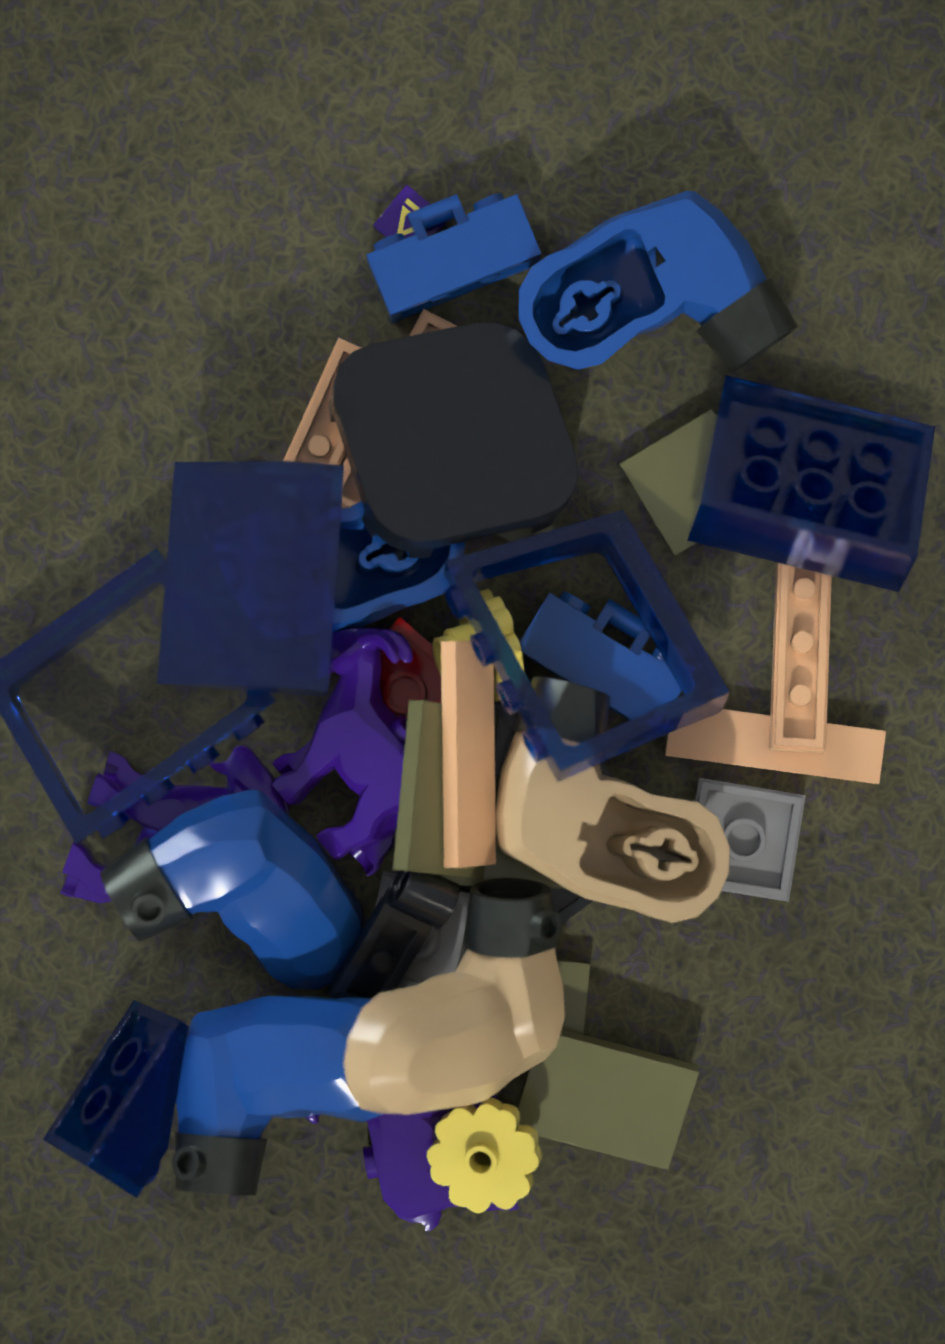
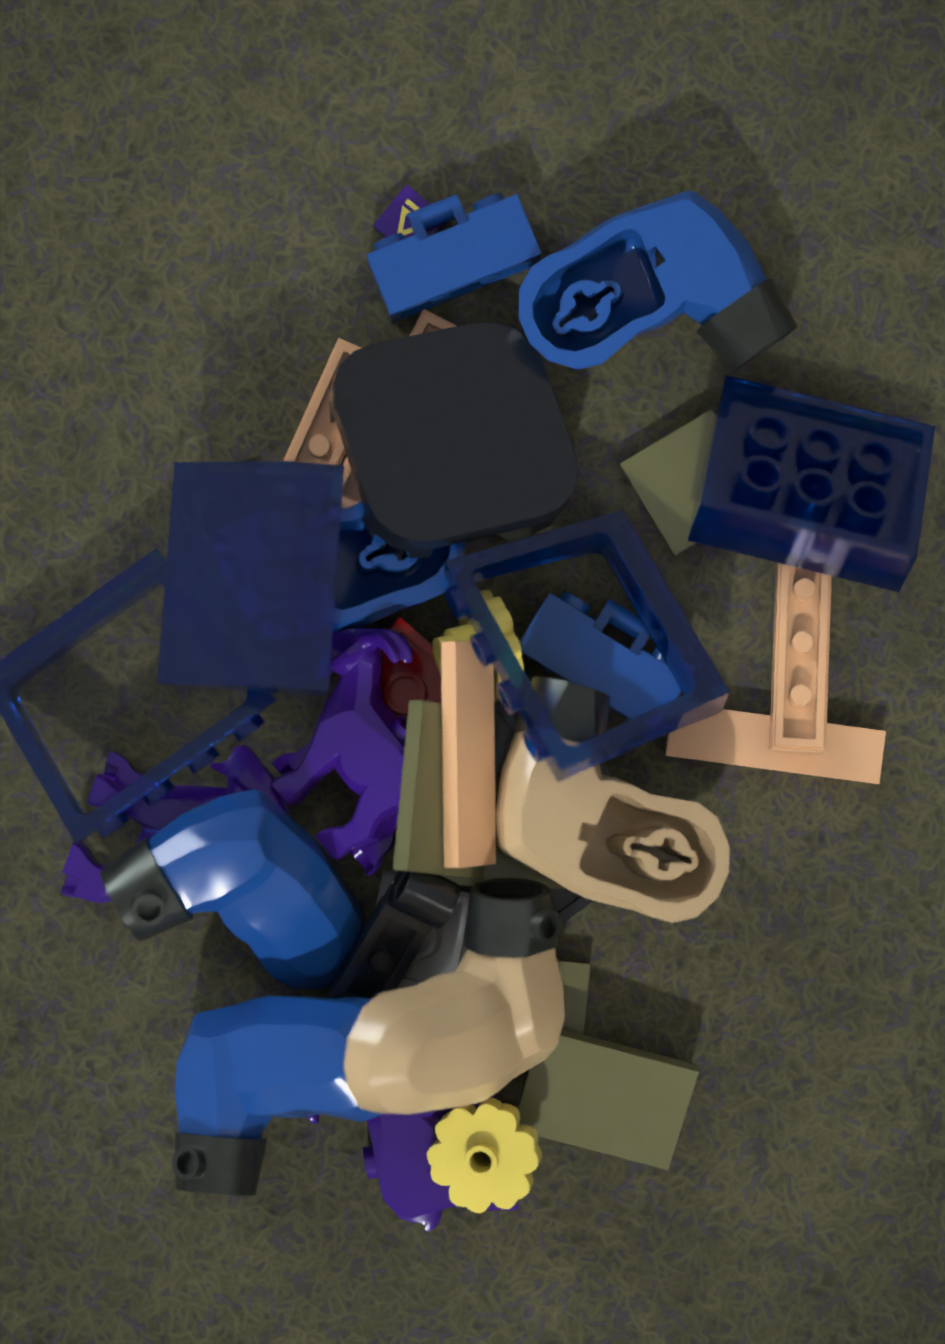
clear blue slope [43,1000,189,1198] -> none
light grey tile [694,778,806,902] -> none

